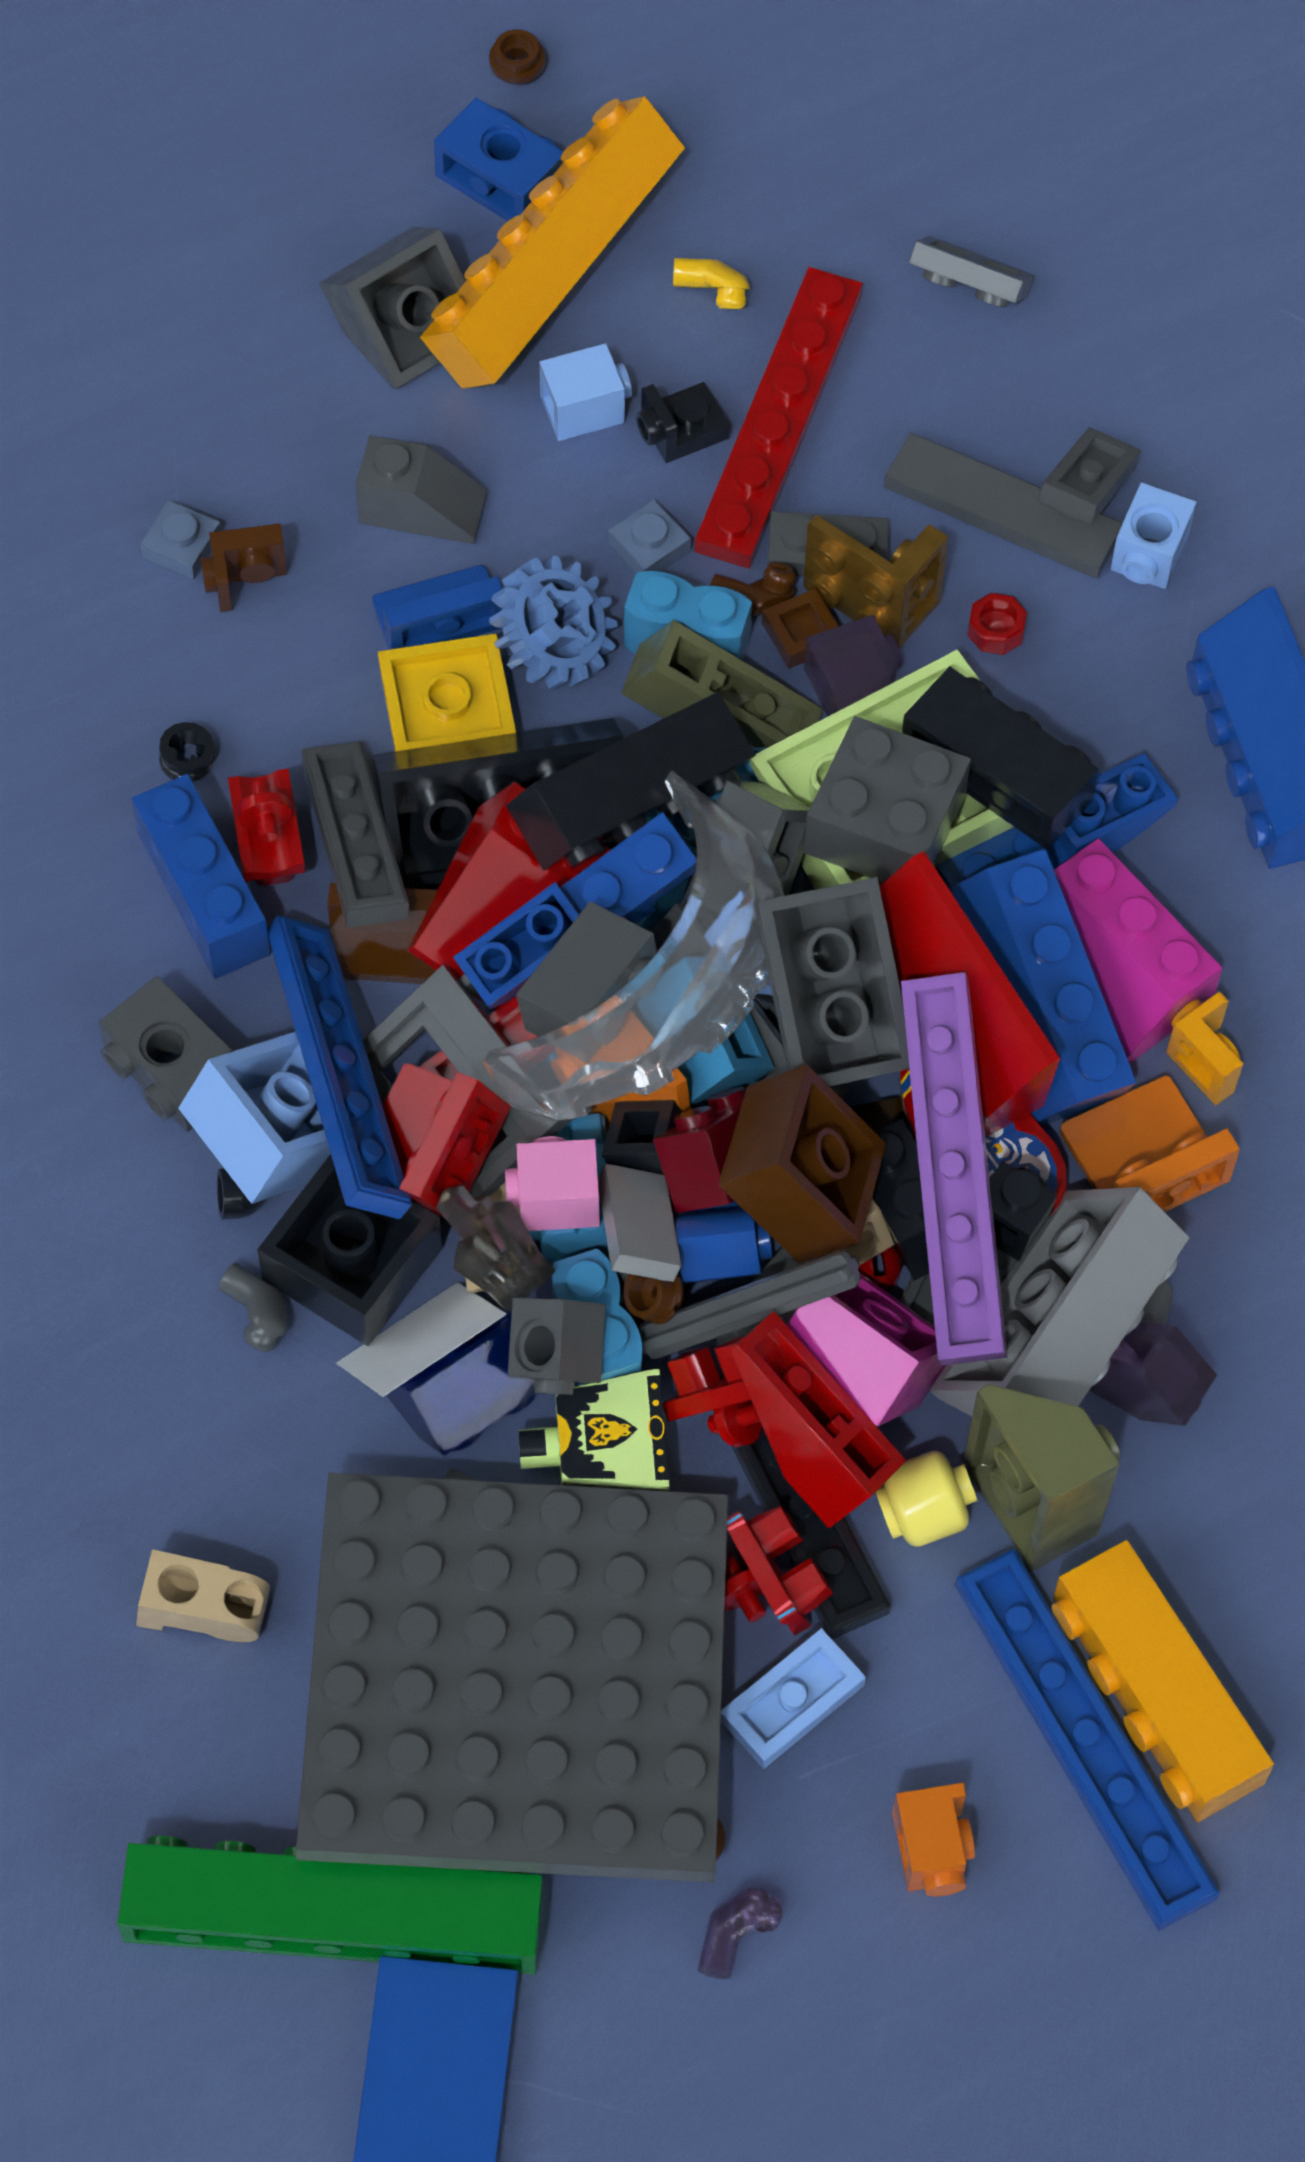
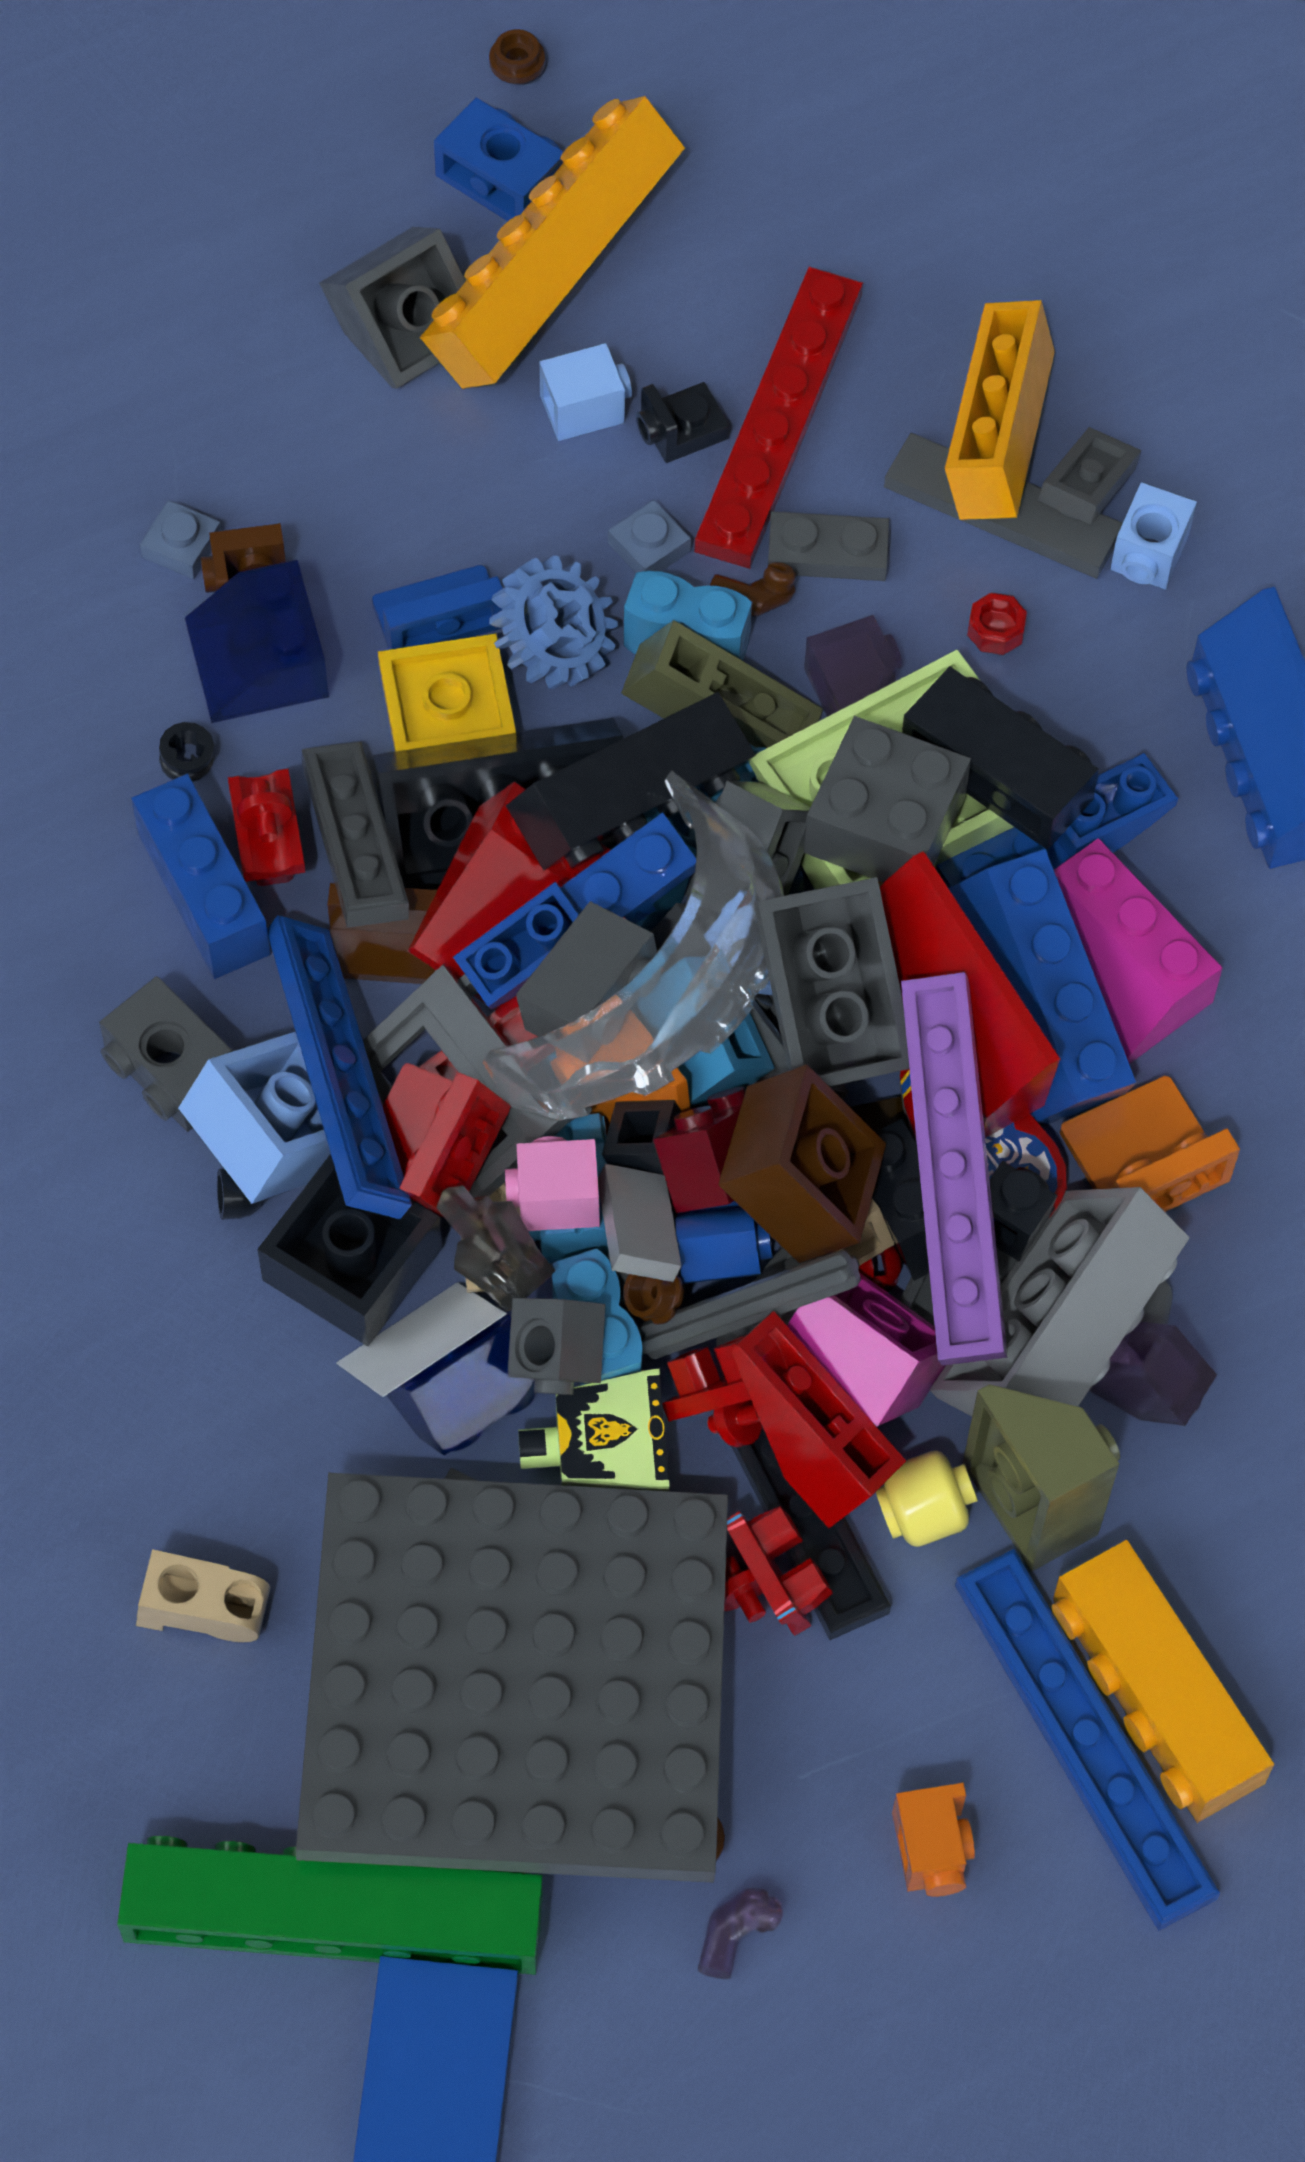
dark grey arm [219,1263,289,1352] -> none
dark grey slope [356,435,487,544] -> none
yellow arm [673,258,750,310] -> none
light blue plate [721,1628,866,1770] -> none
reddish brown plate [762,588,843,669] -> none
pearl gold bracket [803,515,949,650] -> none
plate [909,236,1035,307] -> none
light orange bracket [1166,992,1244,1106] -> none
none -> clear blue slope [185,560,329,723]
none -> light orange brick [945,300,1055,520]

